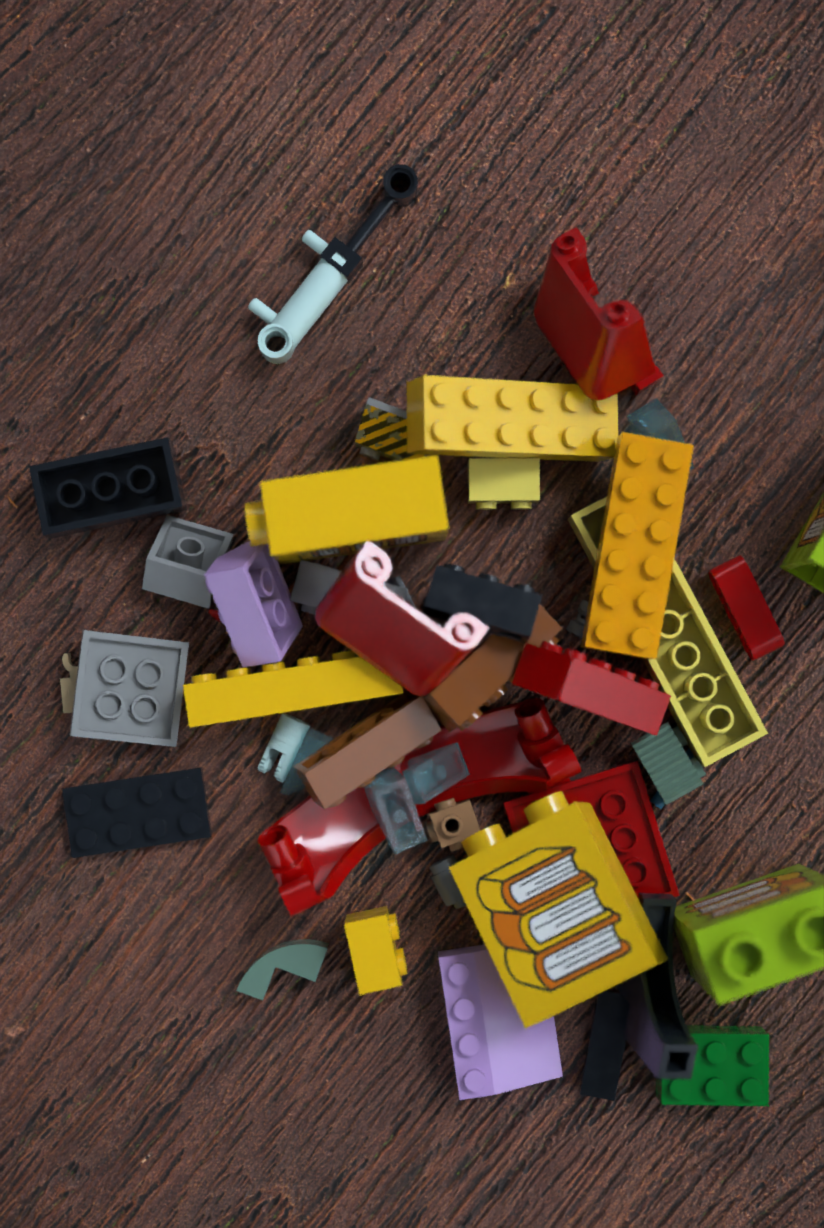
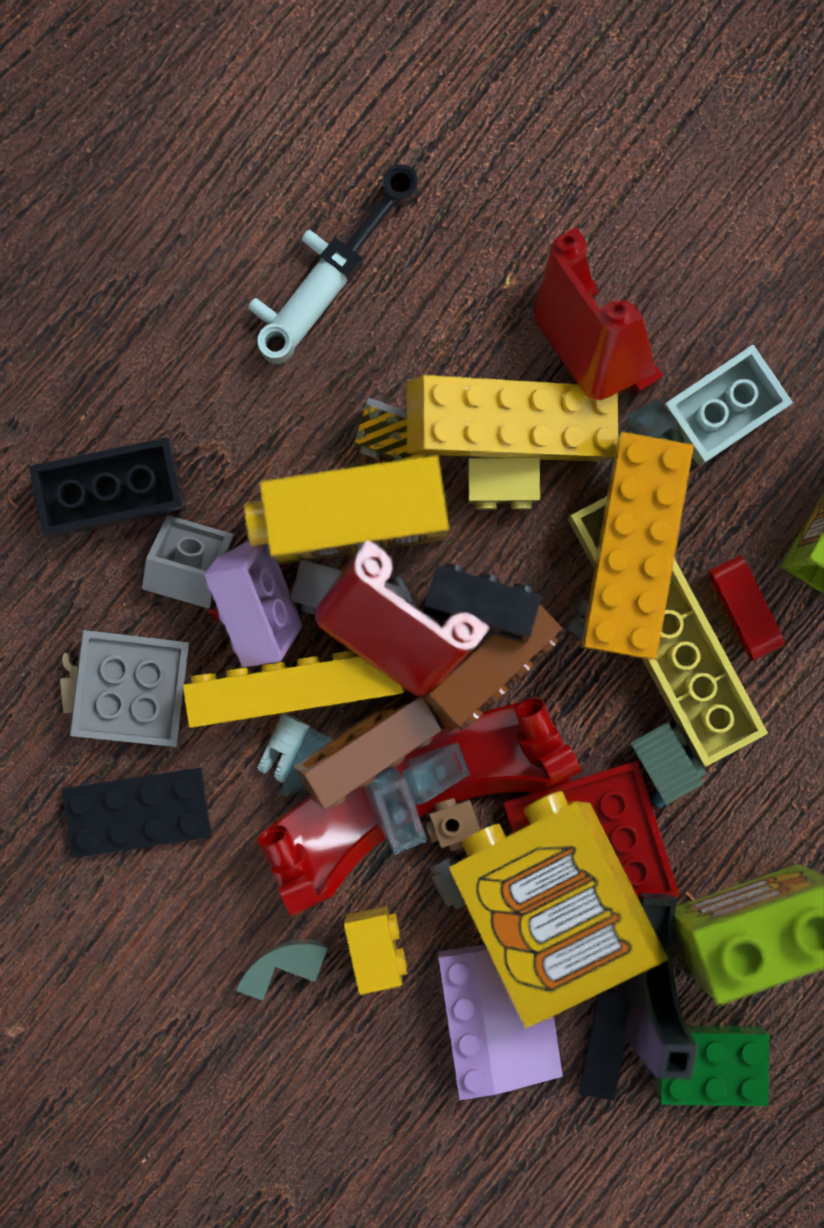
red brick [511,641,671,736] -> none
none -> light aqua brick [660,345,793,466]

